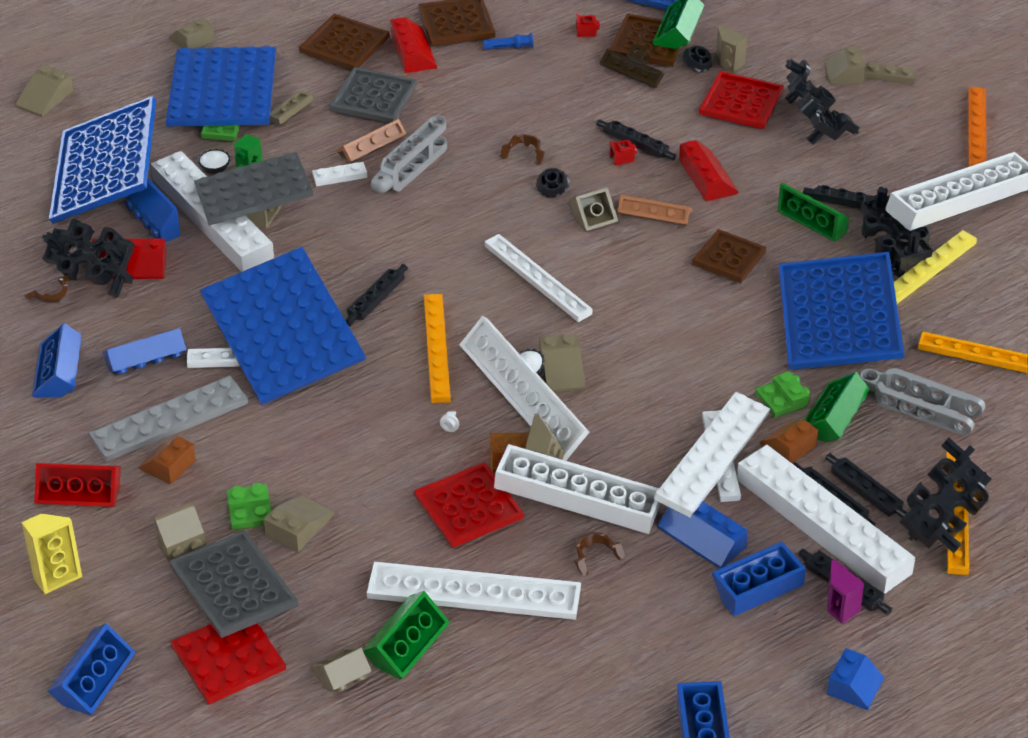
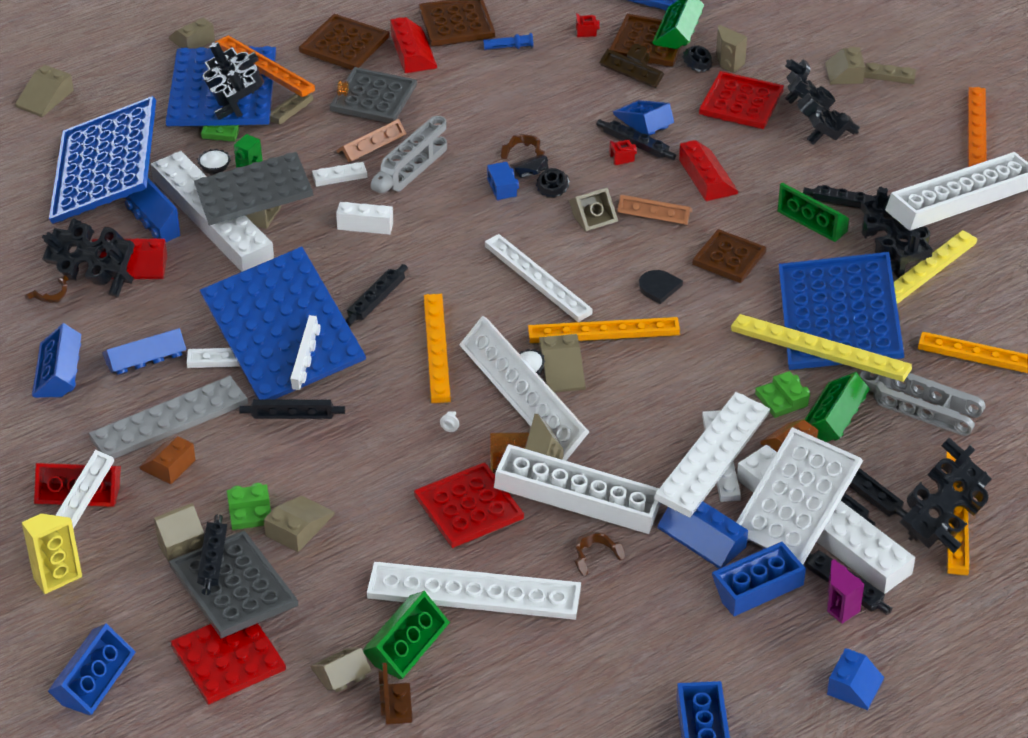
none -> white plate [55,450,114,529]
none -> black plate [197,514,227,595]
none -> black gear [203,42,264,120]
none -> orange plate [215,35,315,97]
none -> black plate [239,399,345,419]
none -> white plate [290,315,320,390]
none -> white brick [336,202,393,235]
none -> clear orange bush [337,80,349,96]
none -> reddish brown bracket [379,663,412,724]
none -> blue brick [487,162,519,200]
none -> black slope [510,154,549,178]
none -> light orange plate [528,317,680,343]
none -> blue slope [613,100,674,135]
none -> black tile [639,270,683,304]
none -> light yellow plate [731,314,912,382]
none -> white plate [736,427,863,564]

